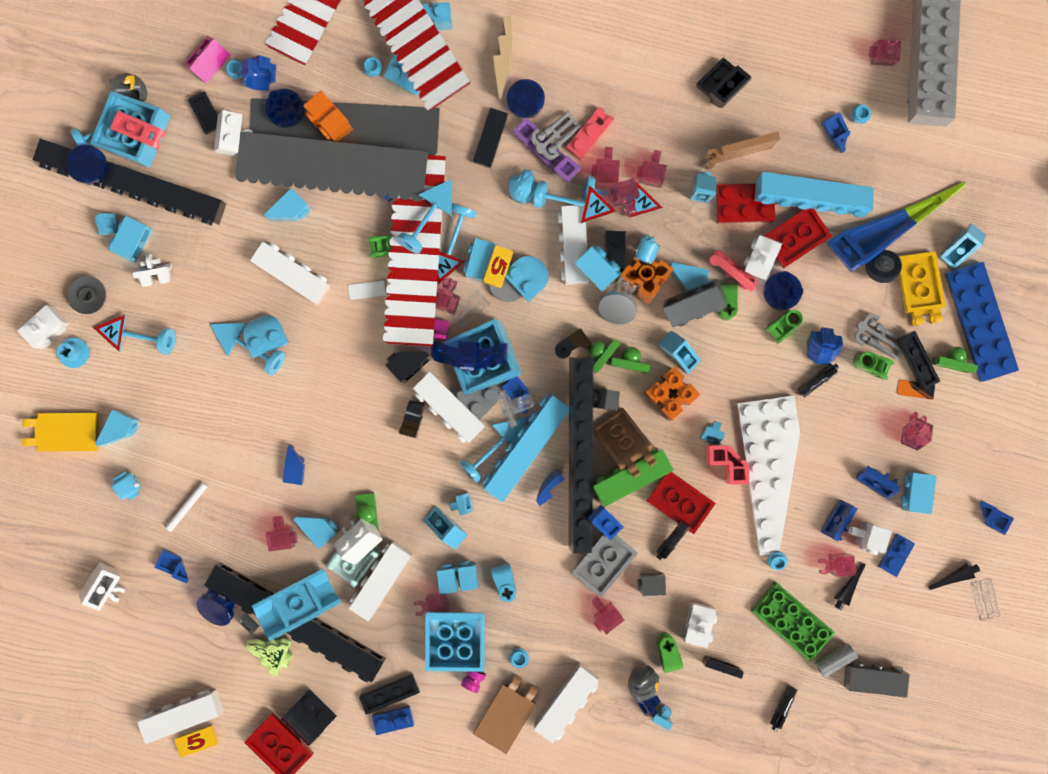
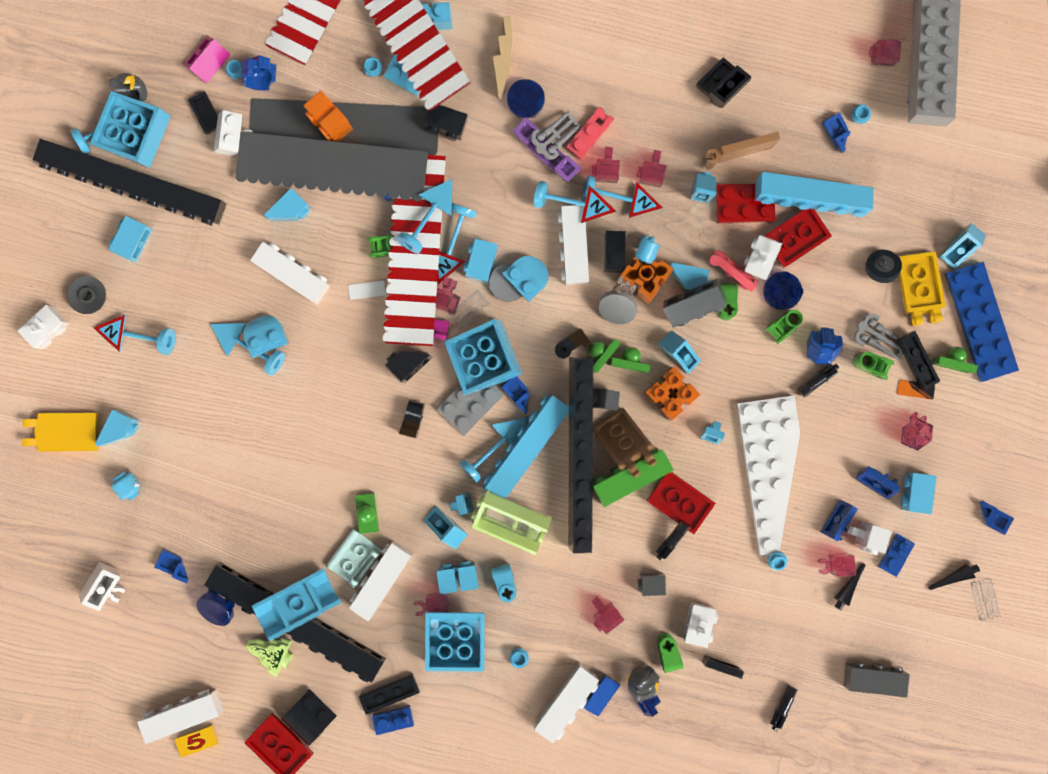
medium azure gear [56,338,90,368] -> none
clear blue tile [66,145,109,185] -> none
medium azure tile [94,214,119,235] -> none
coral plate [110,111,166,150] -> none
white hips [133,254,173,287] -> none
white bar [165,482,208,532] -> none
dark grey tile [238,613,260,634] -> none
clear blue tile [265,89,304,128] -> none
clear pink brick [266,515,298,552] -> none
blue slope [283,444,305,485] -> none
medium azure slope [293,515,339,549] -> none
white brick [333,519,383,565] -> none
white brick [413,372,486,443] -> none
clear blue plate [431,341,508,372] -> none
dark pink wheel [461,671,486,693] -> none
black tile [473,108,508,169] -> none
medium nougat tile [473,674,538,755] -> none
yellow tile [482,245,513,288] -> none
clear tile [498,389,535,428] -> none
medium azure hair [509,169,538,204] -> none
blue slope [536,469,565,506] -> none
light grey plate [571,534,638,598] -> none
medium azure brick [575,245,621,291] -> none
blue plate [588,505,624,541] -> none
clear pink brick [608,178,640,217] -> none
medium azure tile [650,705,673,731] -> none
coral brick [706,445,749,484] -> none
bright green tile [751,581,835,662] -> none
light grey axle [814,643,858,678] -> none
blue plate [827,182,966,272] -> none
none -> black brick [424,105,468,141]
none -> yellowish green door [471,490,552,555]
none -> blue slope [583,674,620,716]

